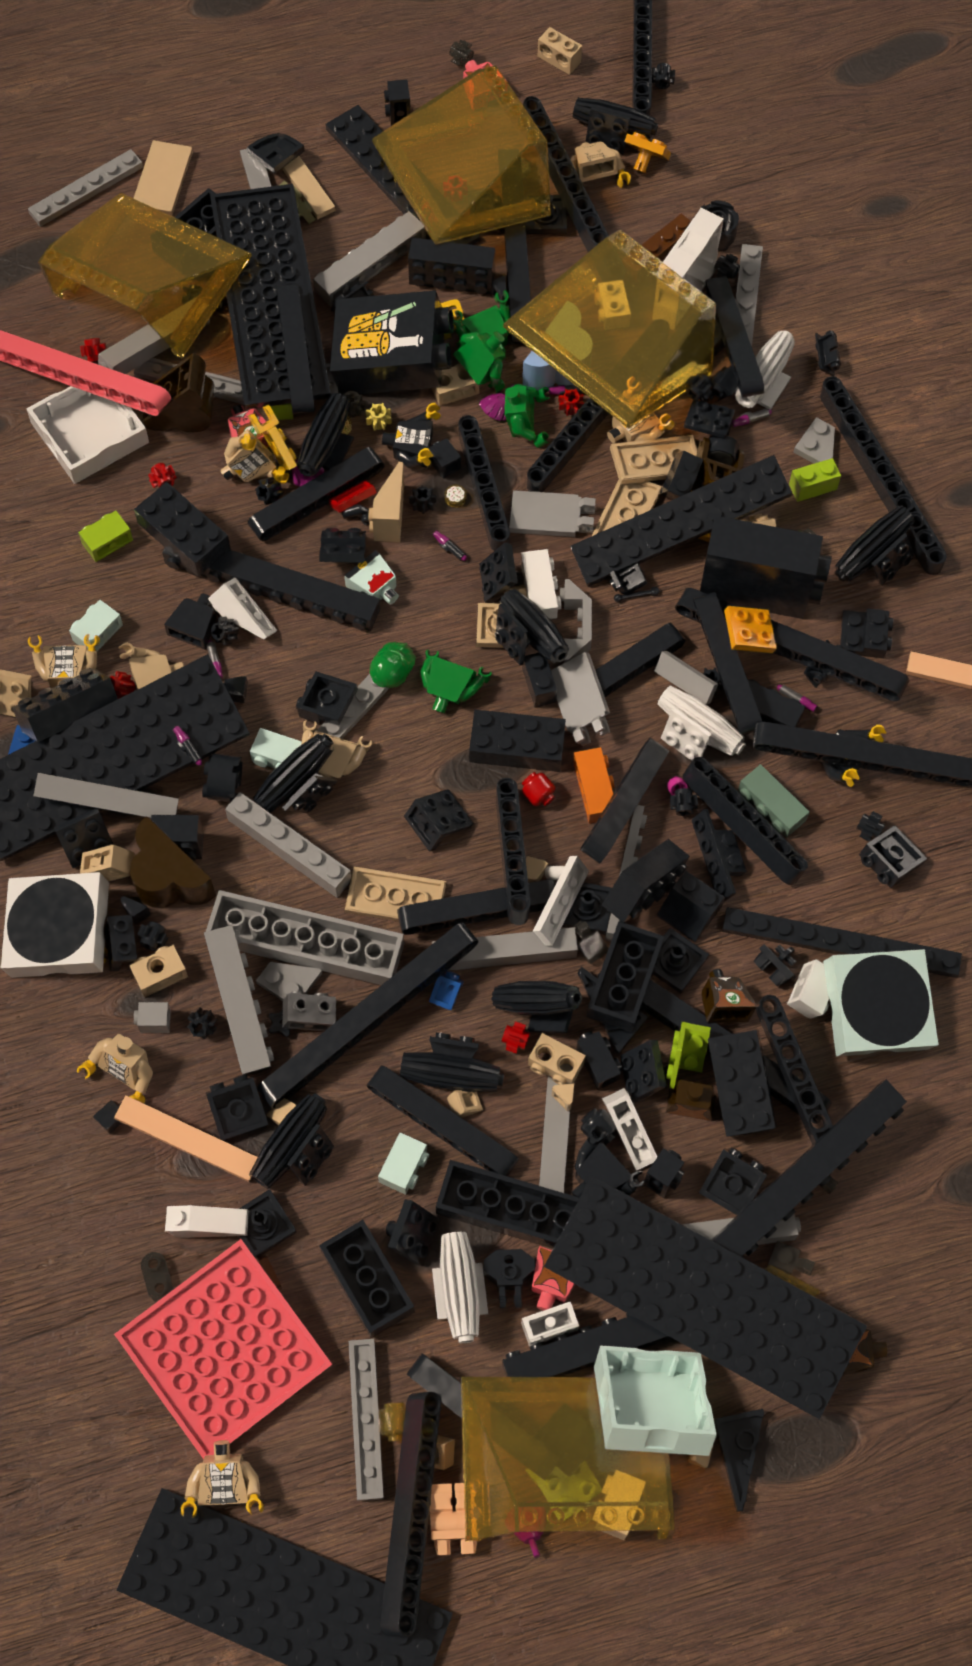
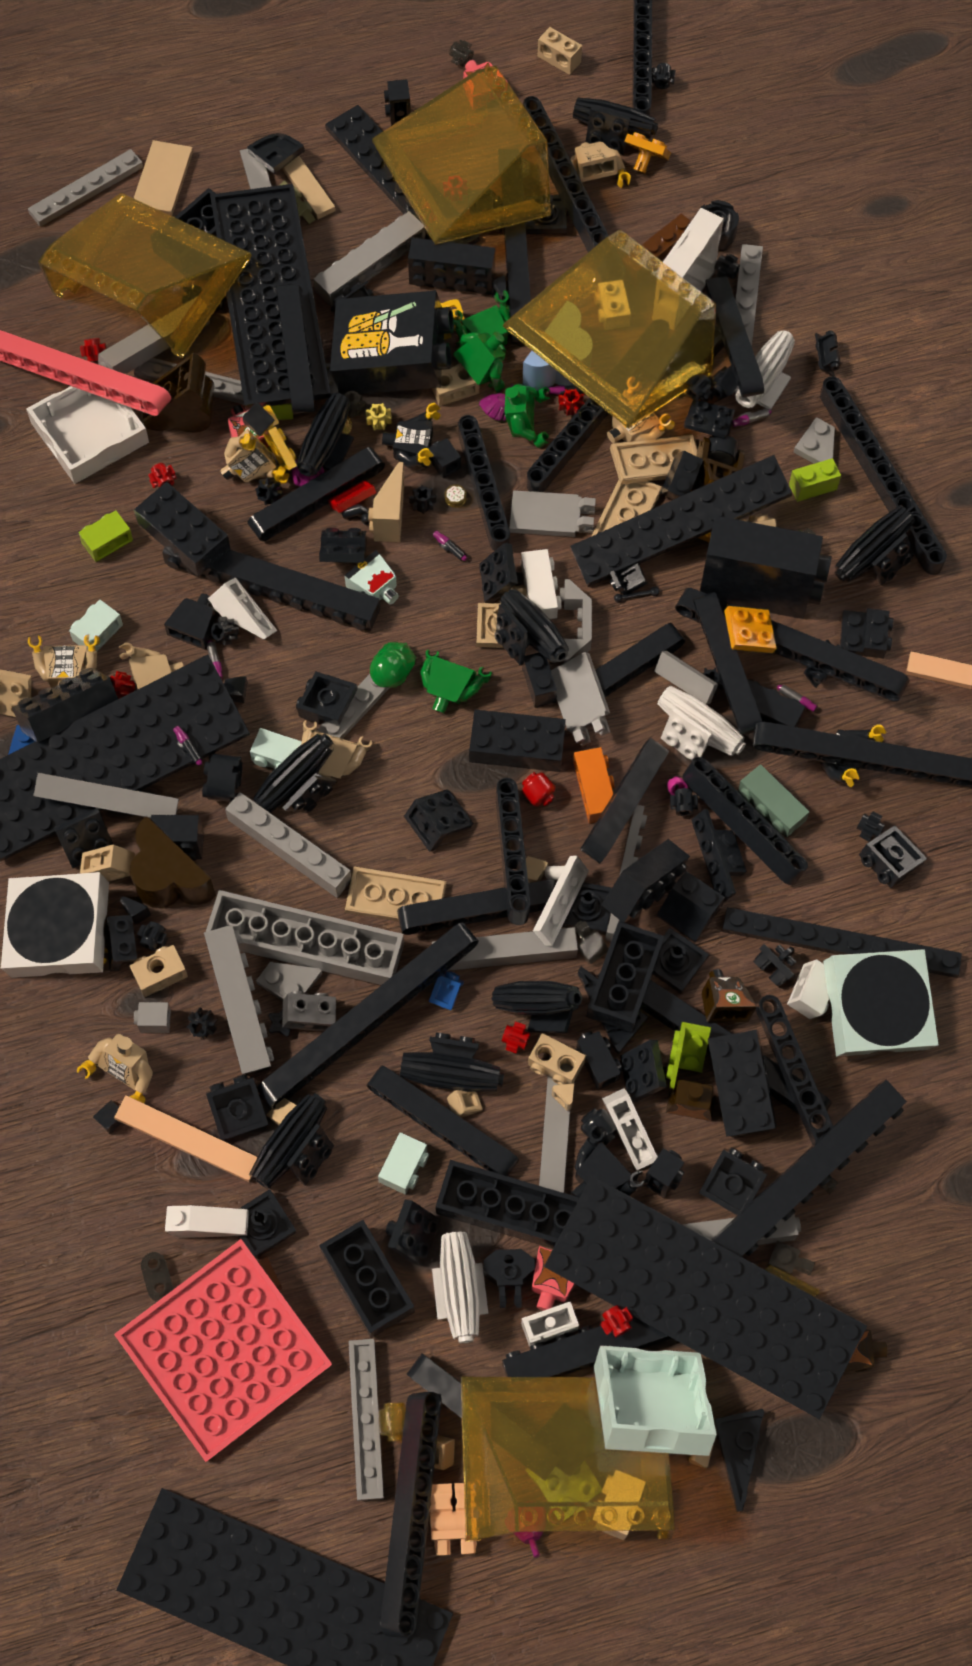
torso [181,1440,264,1518] -> none
none -> black slope [243,402,275,437]
none -> red gear [600,1305,633,1338]

